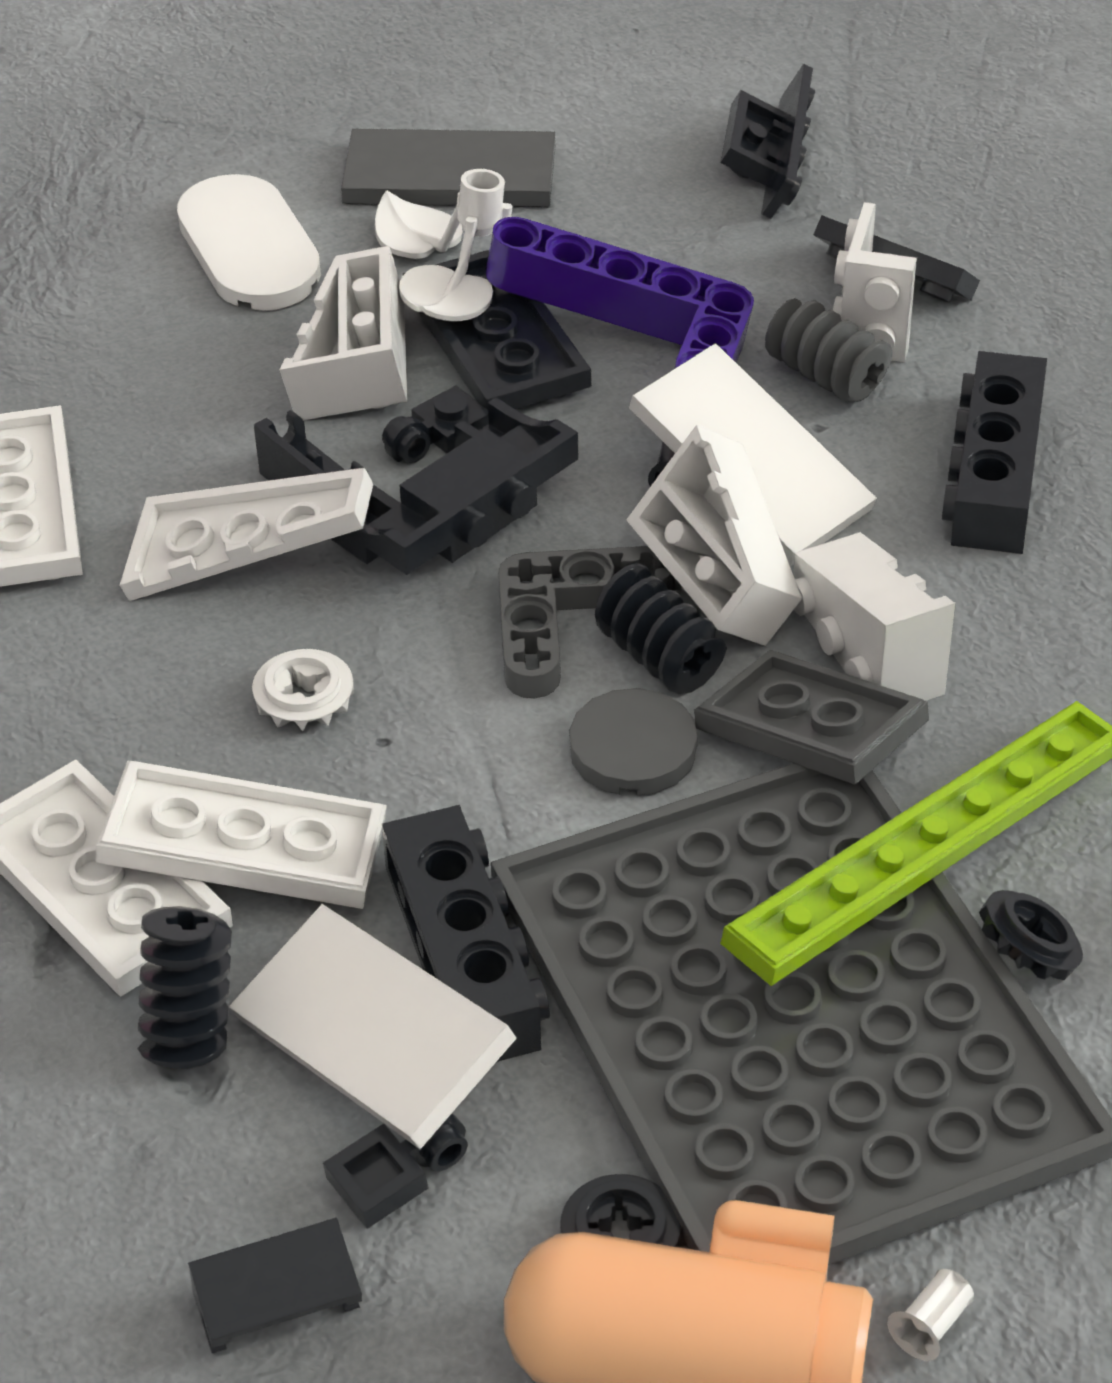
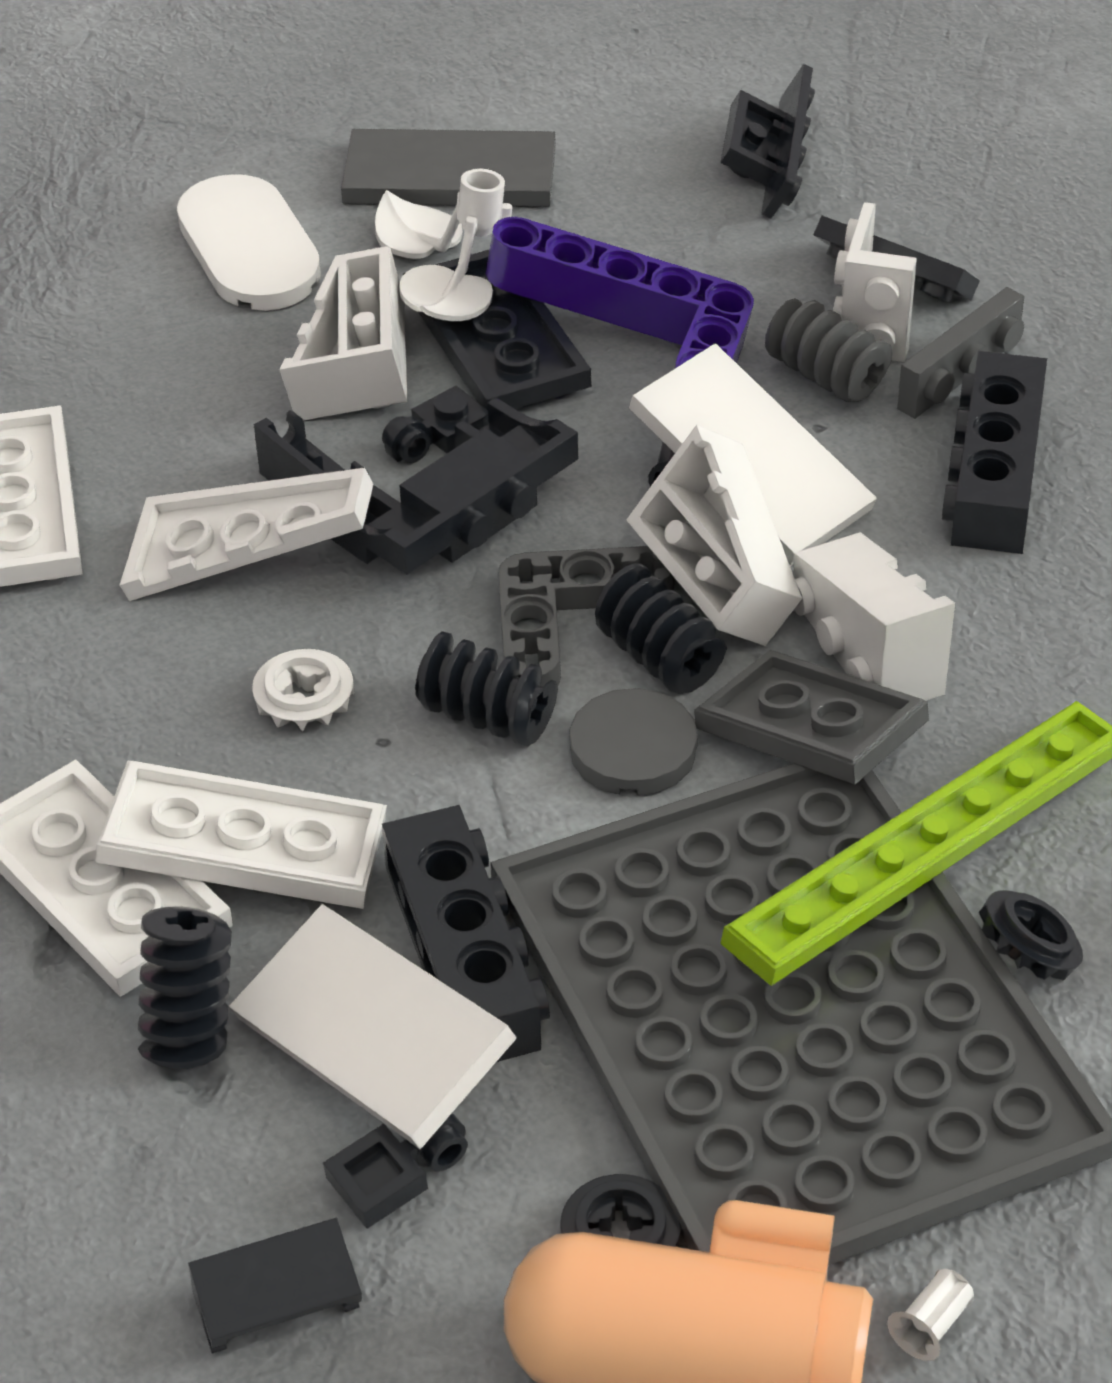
none -> black piece [415,631,558,746]
none -> dark grey plate [897,287,1025,419]

